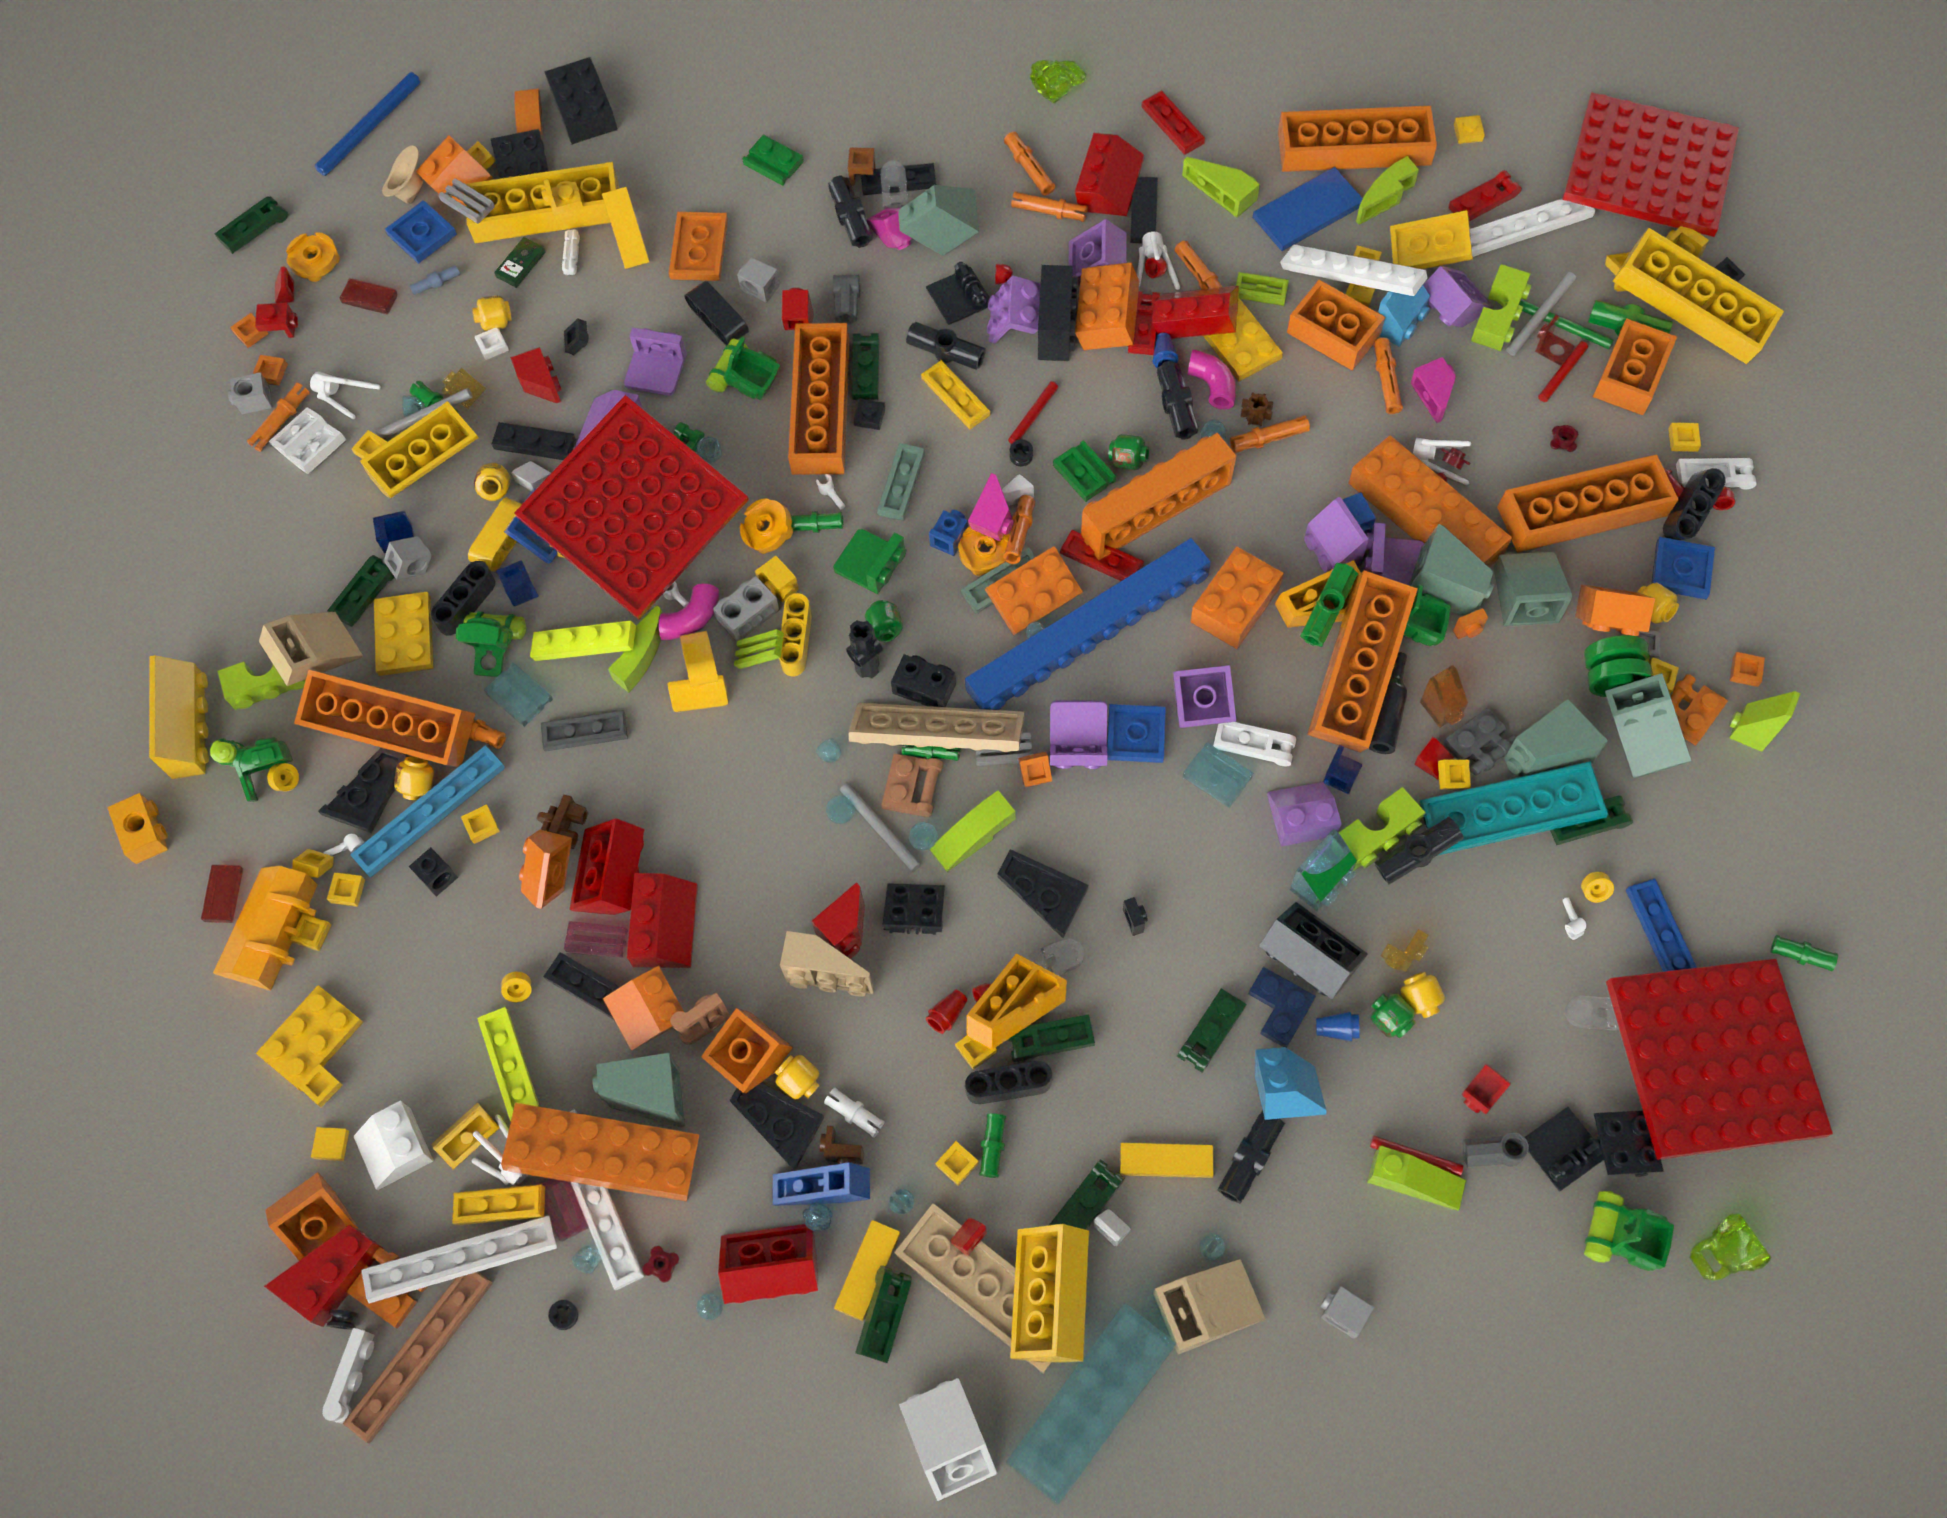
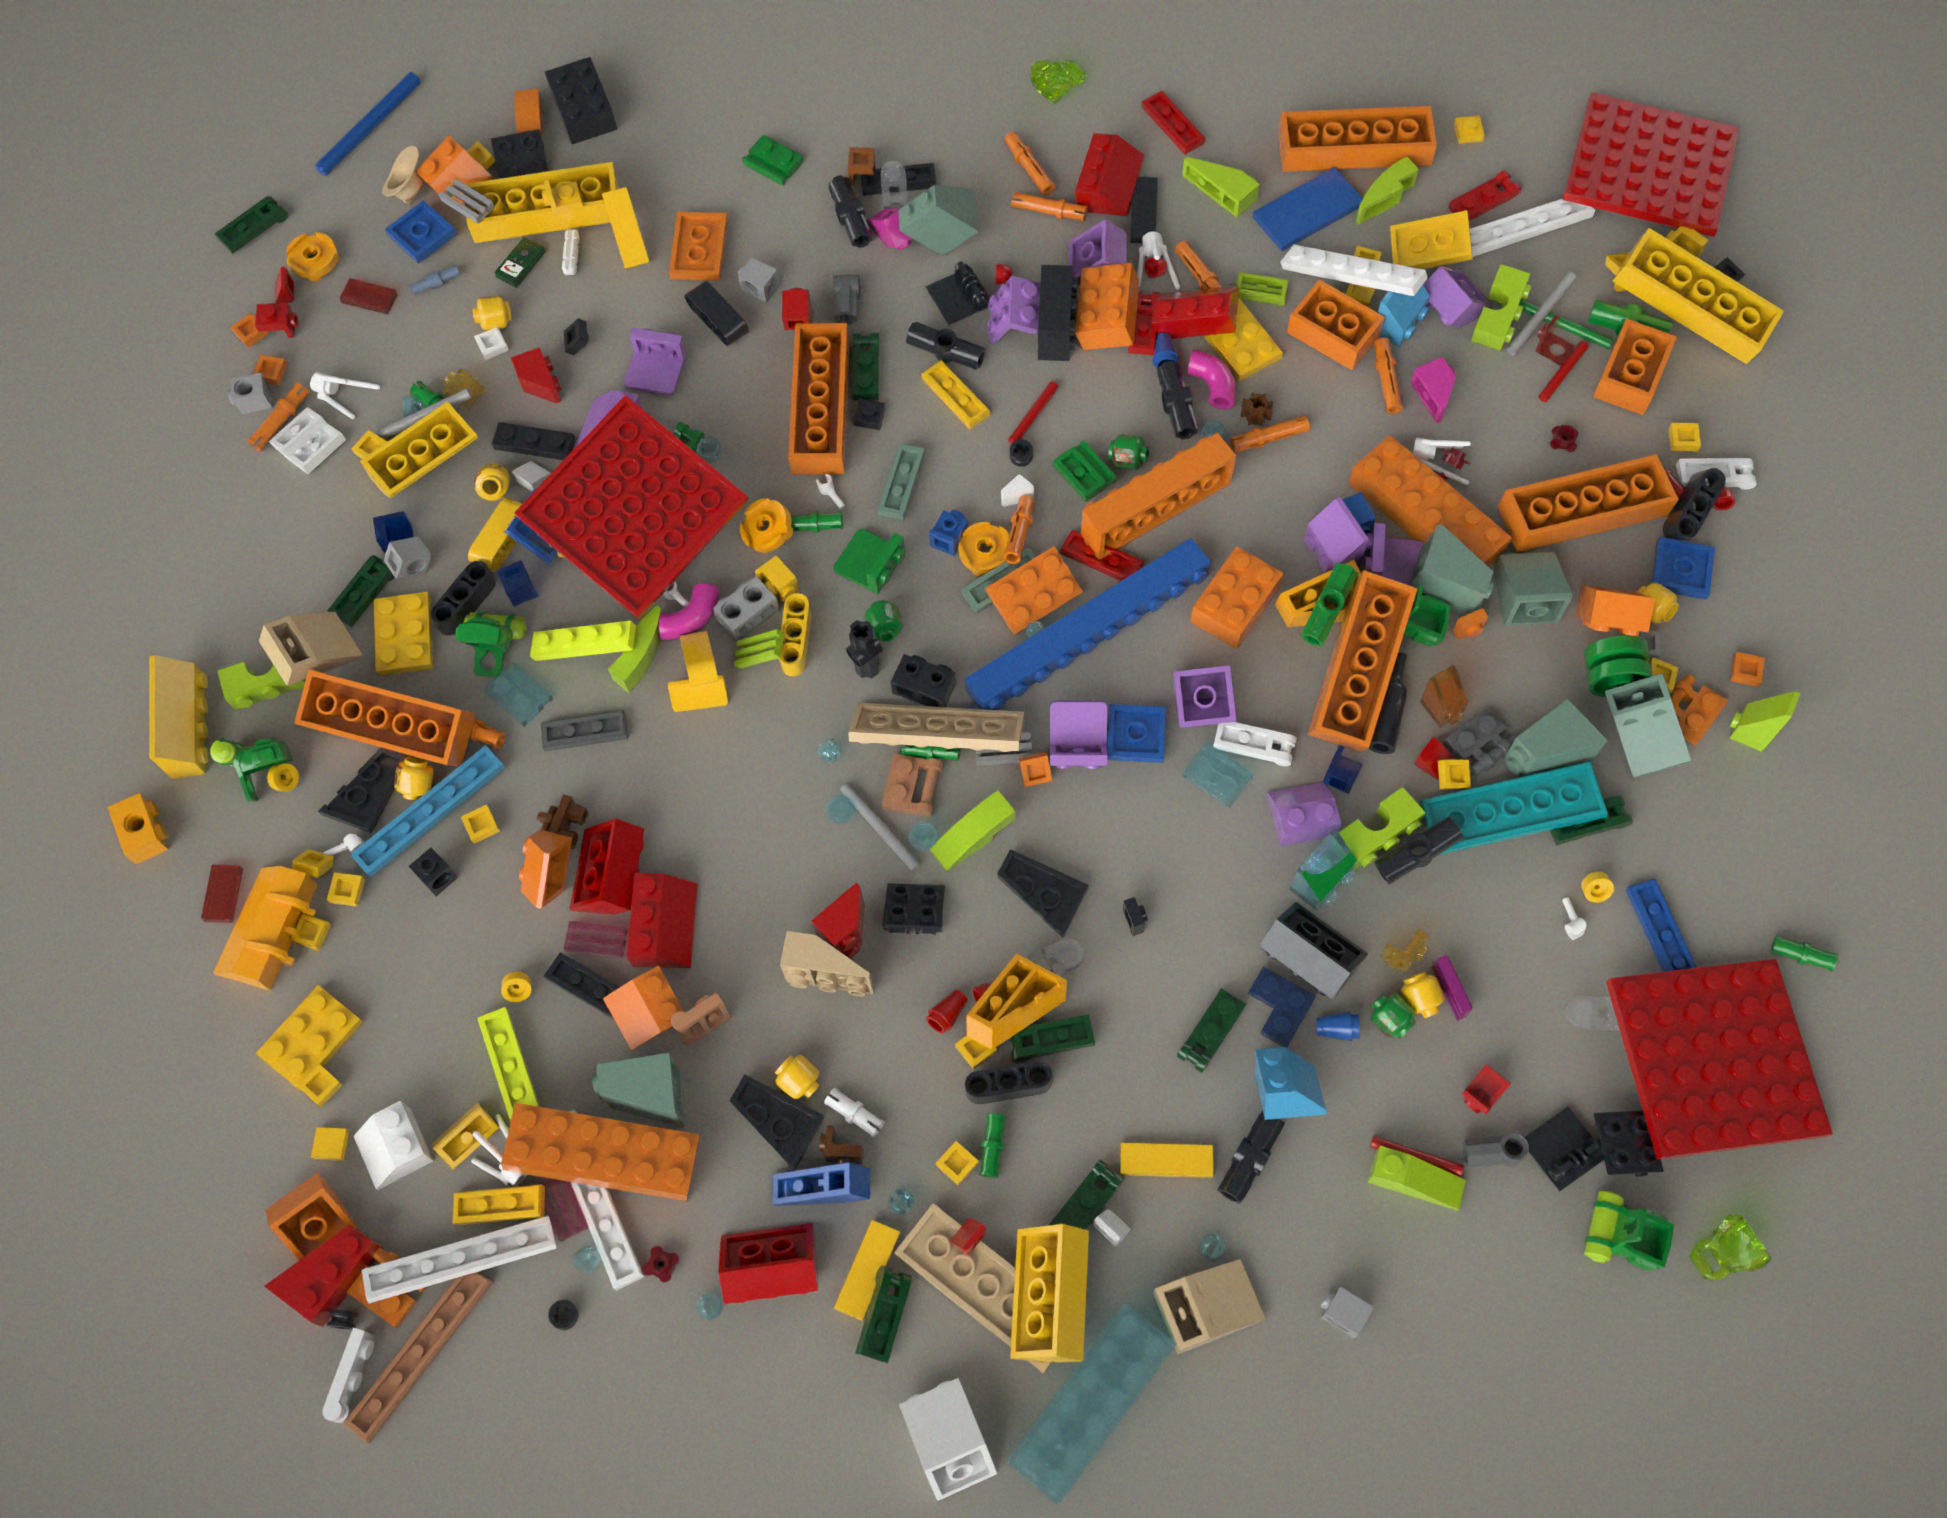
orange slope [701,1008,793,1093] -> none
green piece [706,336,780,400] -> none
clear light blue plate [803,1203,832,1231] -> none
dark pink slope [968,473,1013,541] -> none
none -> magenta tile [1432,955,1473,1021]

